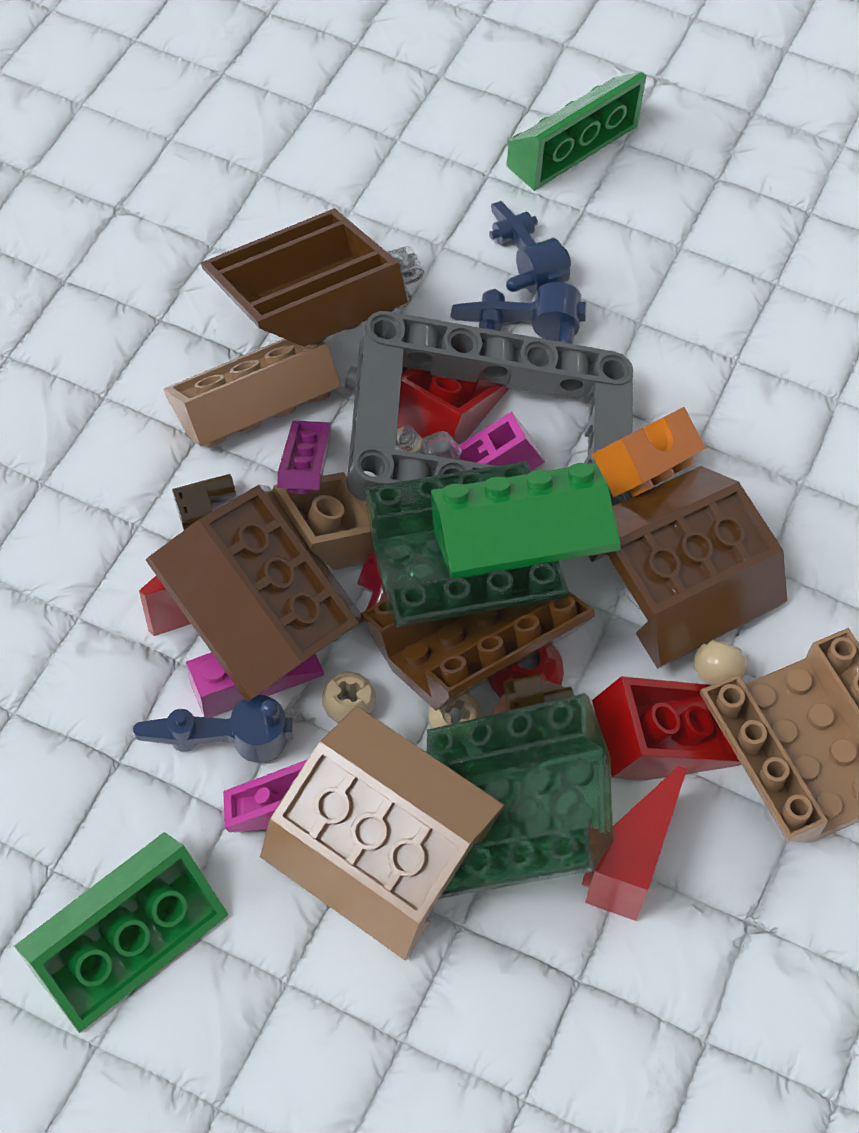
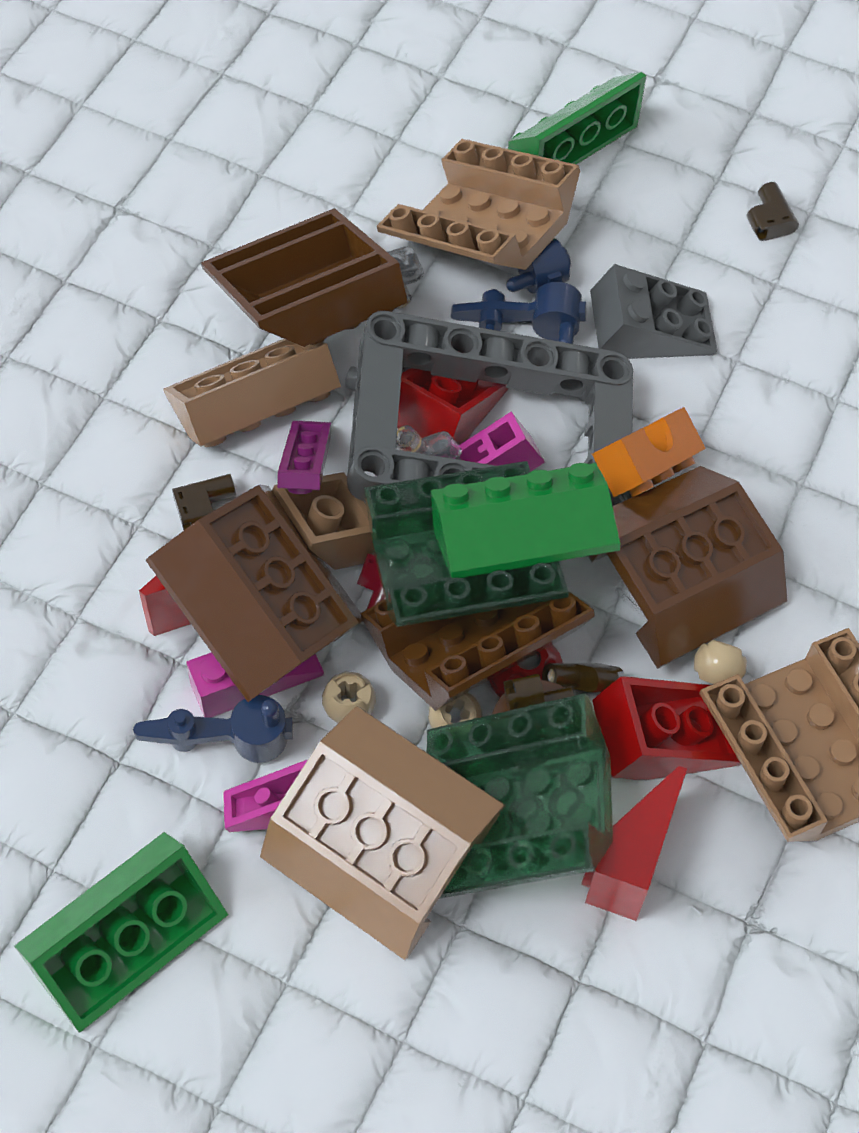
none -> medium nougat slope [376,139,580,270]
none -> dark brown piece [542,663,624,692]
none -> dark grey slope [590,264,717,359]
none -> dark brown piece [746,182,799,241]

